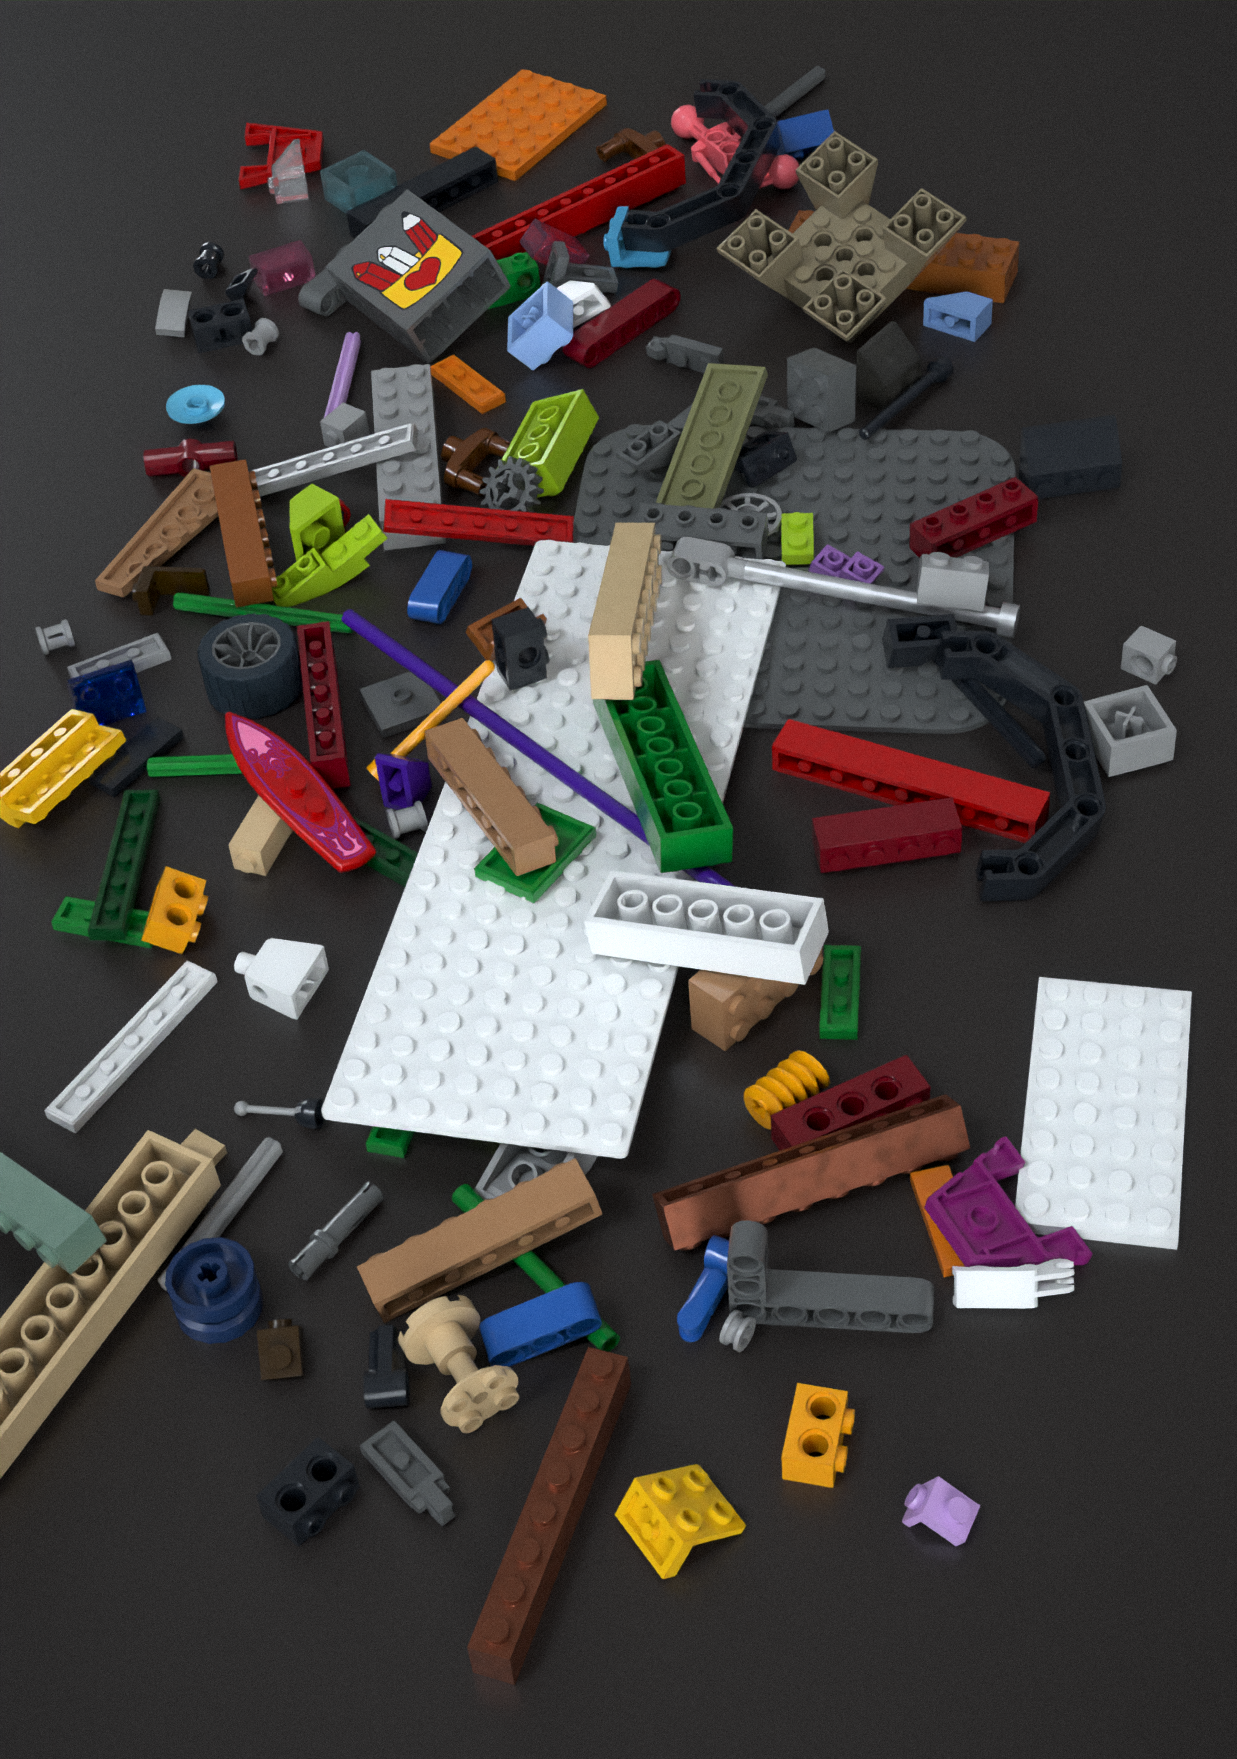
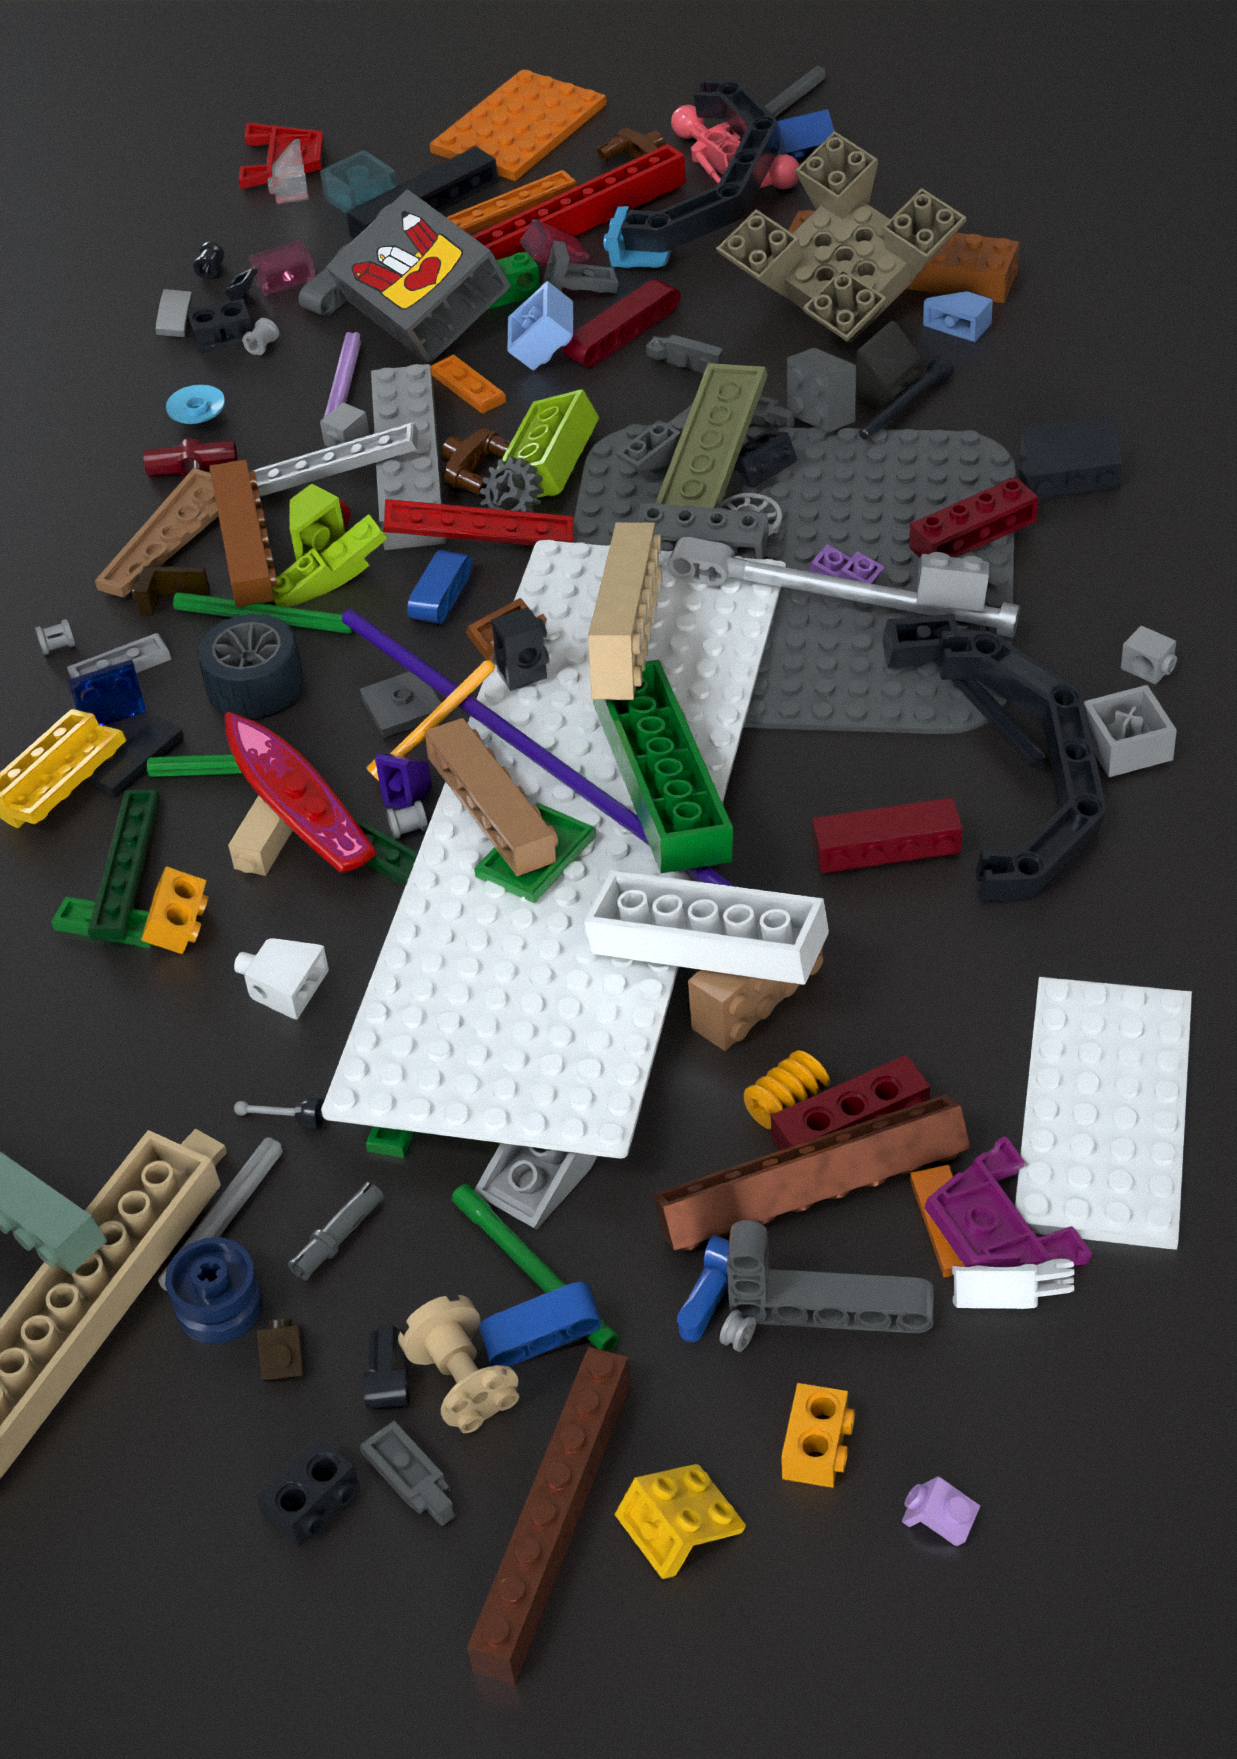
white tile [44,960,217,1133] -> none
dark red brick [297,621,351,789] -> none
medium nougat brick [357,1158,602,1323] -> none
white slope [557,280,611,328] -> none
red brick [772,719,1050,843] -> none
lime plate [781,512,814,565] -> none
green tile [820,945,861,1040] -> none
none -> orange tile [446,170,578,235]

